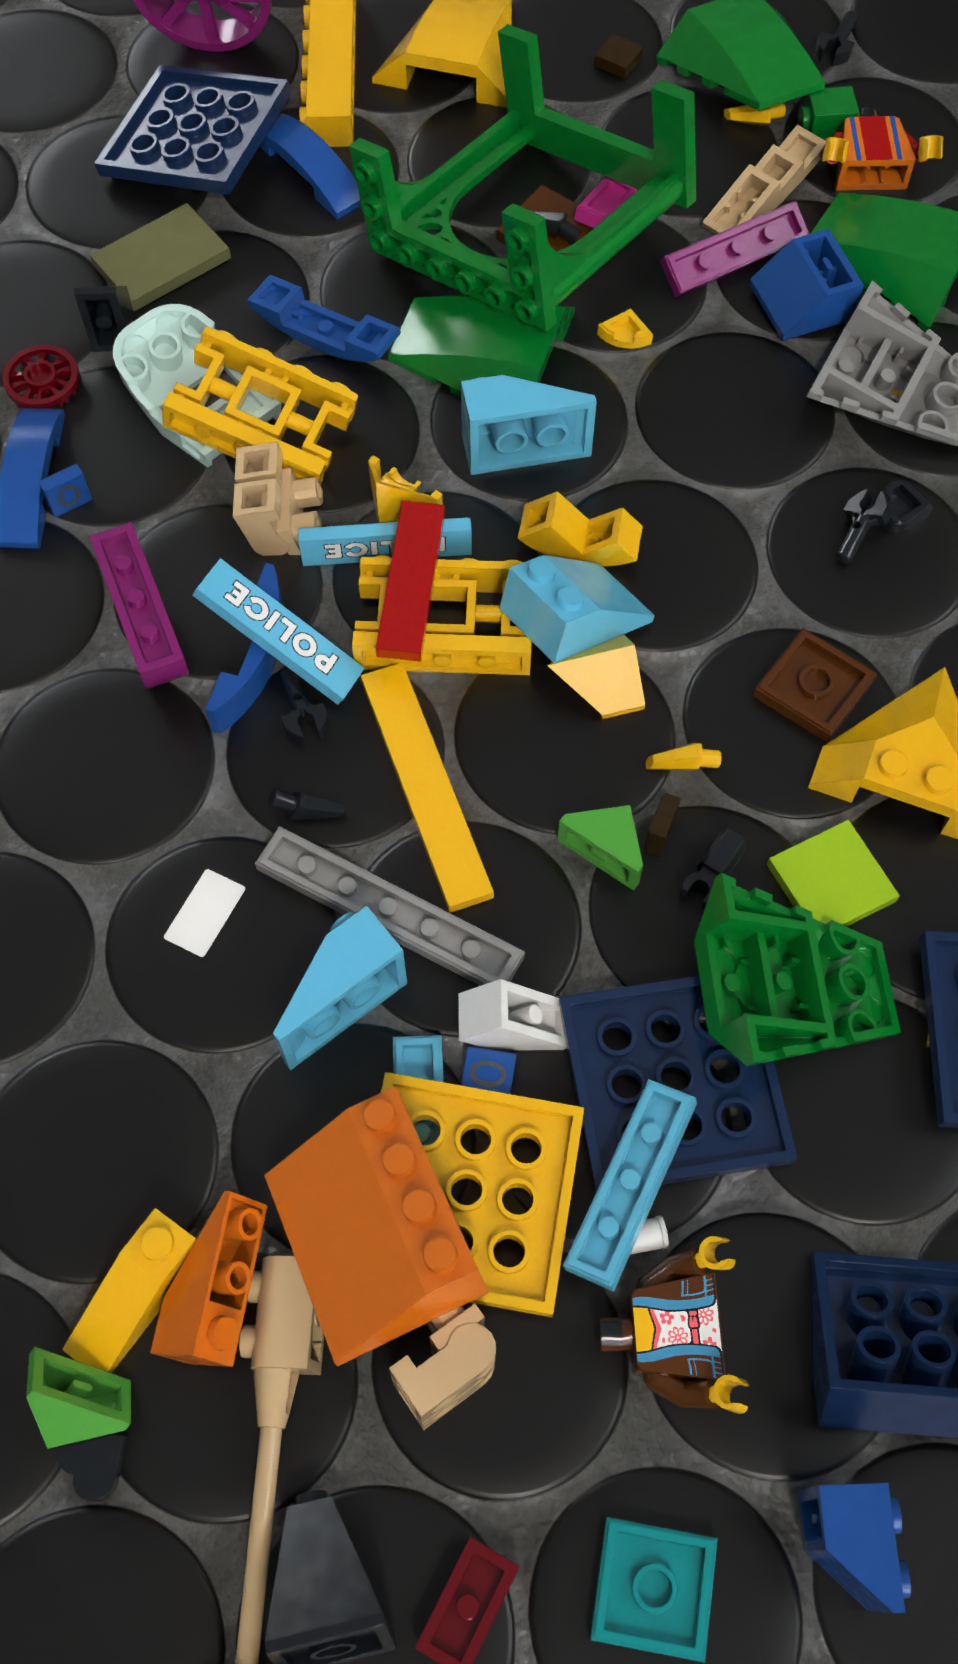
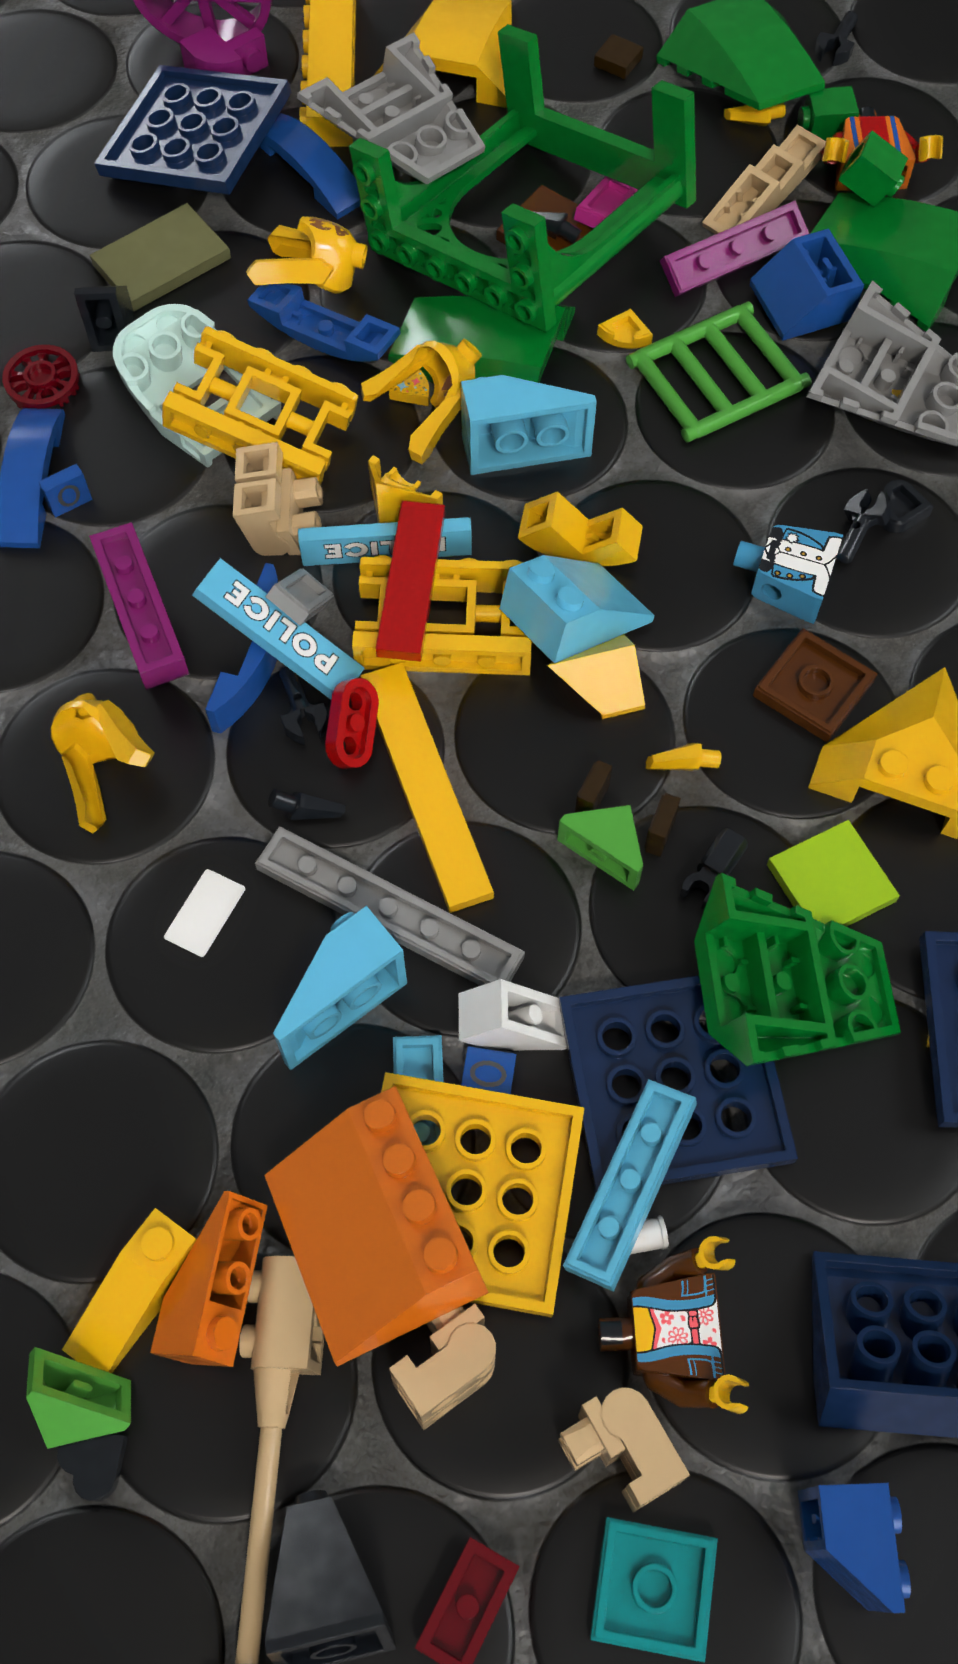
none -> yellow piece [51,693,155,834]
none -> magenta brick [179,26,269,75]
none -> yellow piece [246,217,368,294]
none -> light grey tile [265,568,334,626]
none -> light grey wedge [297,32,486,184]
none -> red plate [325,678,379,769]
none -> yellow piece [361,339,482,464]
none -> yellow tile [389,369,430,407]
none -> tan hips [558,1387,690,1513]
none -> dark brown tile [575,760,613,813]
none -> bright green bar [625,301,812,443]
none -> torso [733,525,843,624]
none -> green brick [838,130,908,207]

